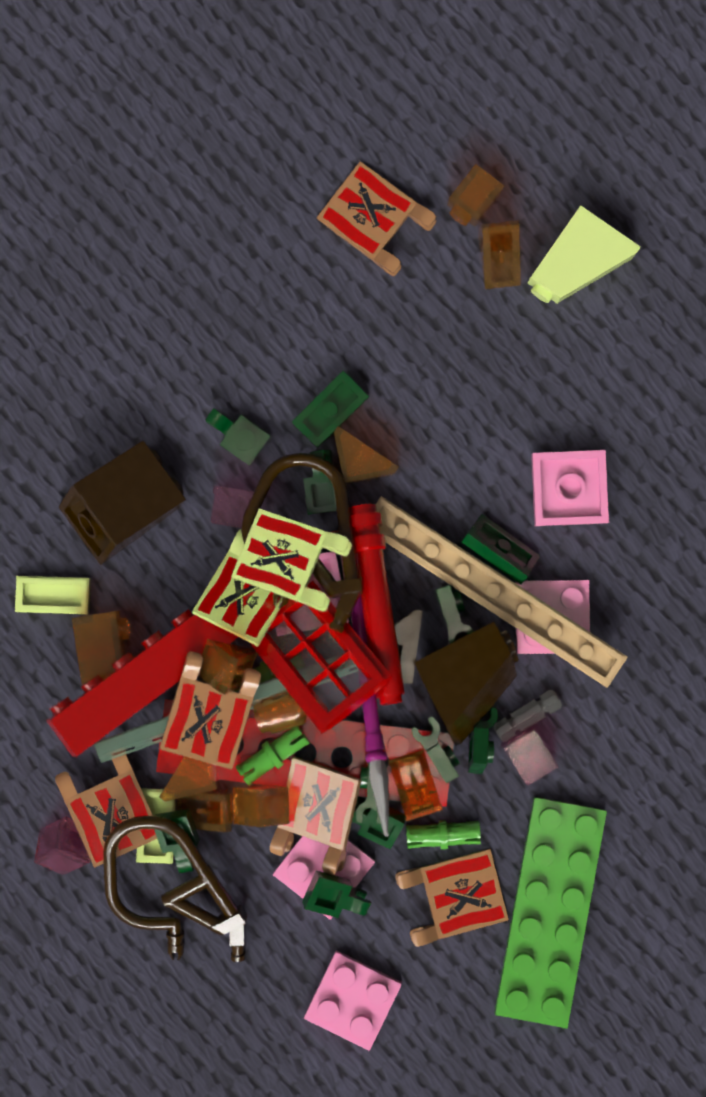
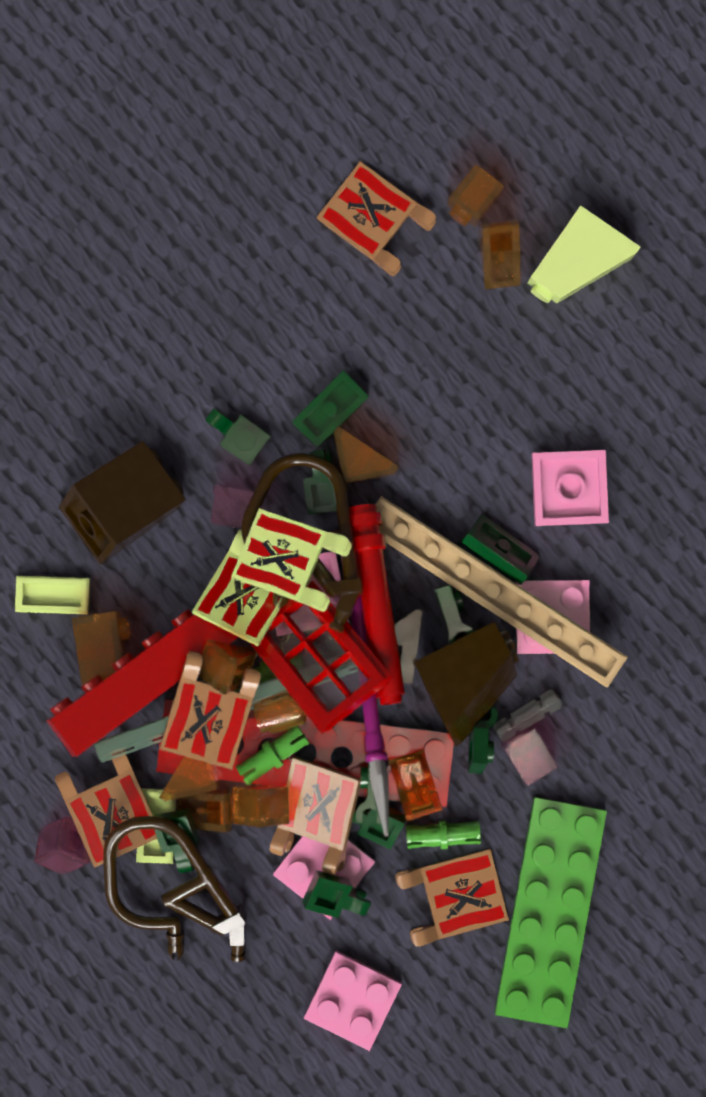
dark green plate [411,716,460,784] -> none

